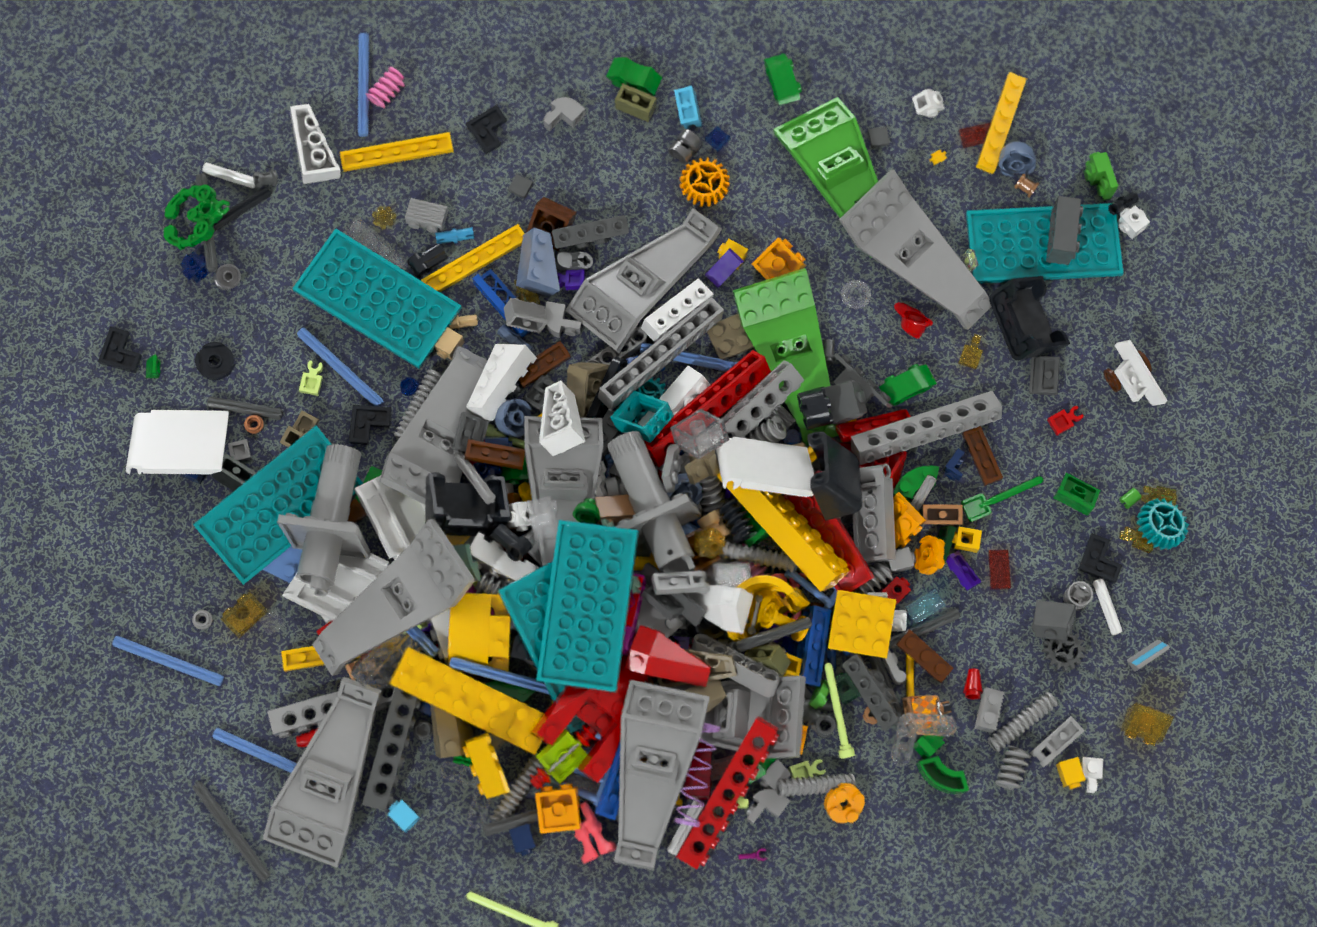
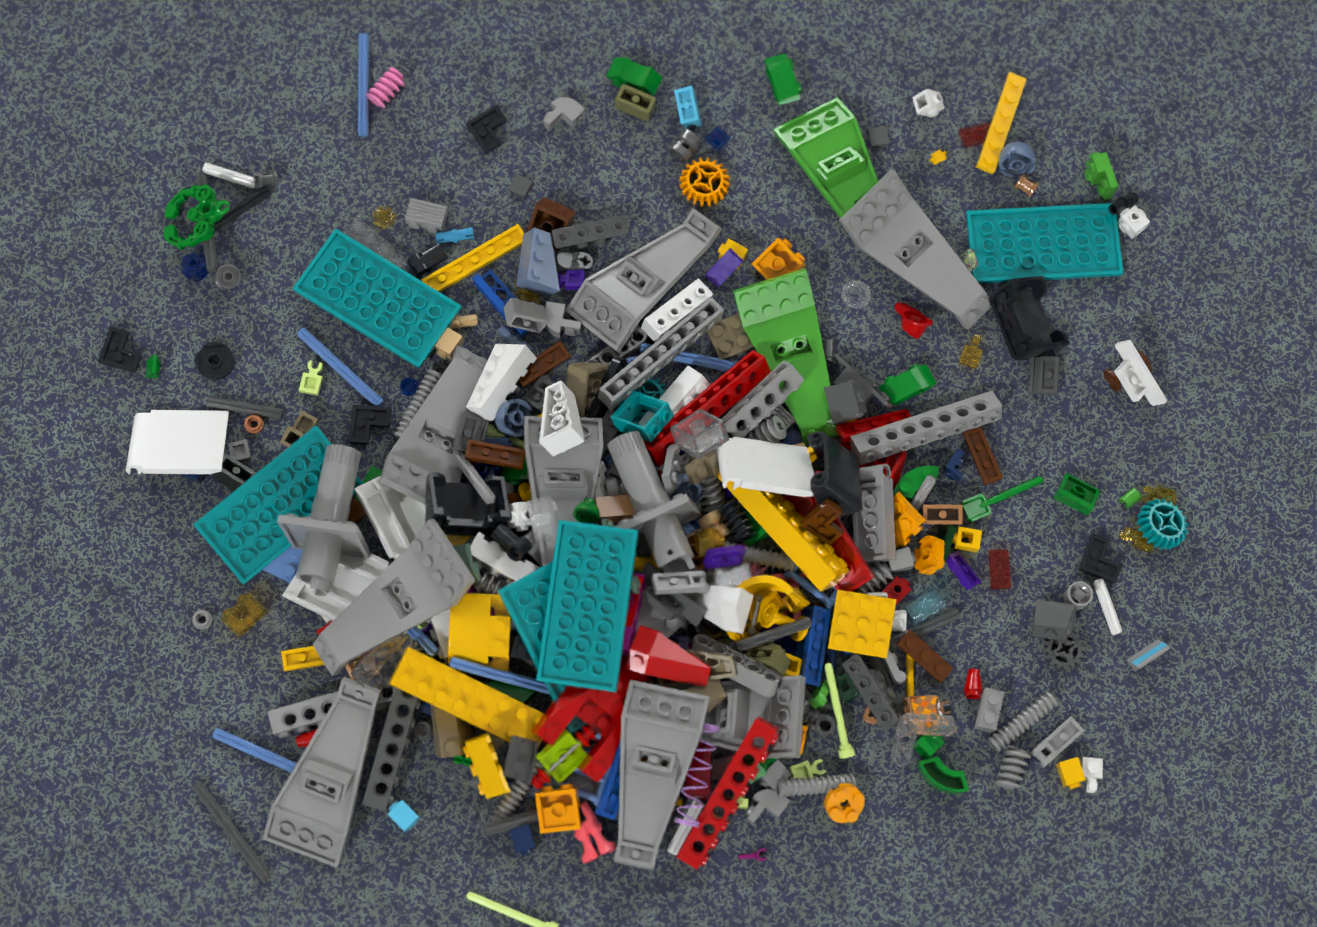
medium blue axle [112,636,224,686] -> none
white wedge [290,104,340,184] -> none
yellow plate [340,132,453,172] -> none
black brick [797,386,834,430] -> none
dark grey brick [1046,196,1083,265] -> none
red plate [1047,406,1084,436] -> none
clear yellow slope [1121,703,1174,746] -> none
none -> dark grey plate [503,736,539,782]
none -> dark purple plate [703,545,746,569]
none -> reddish brown plate [800,498,843,545]

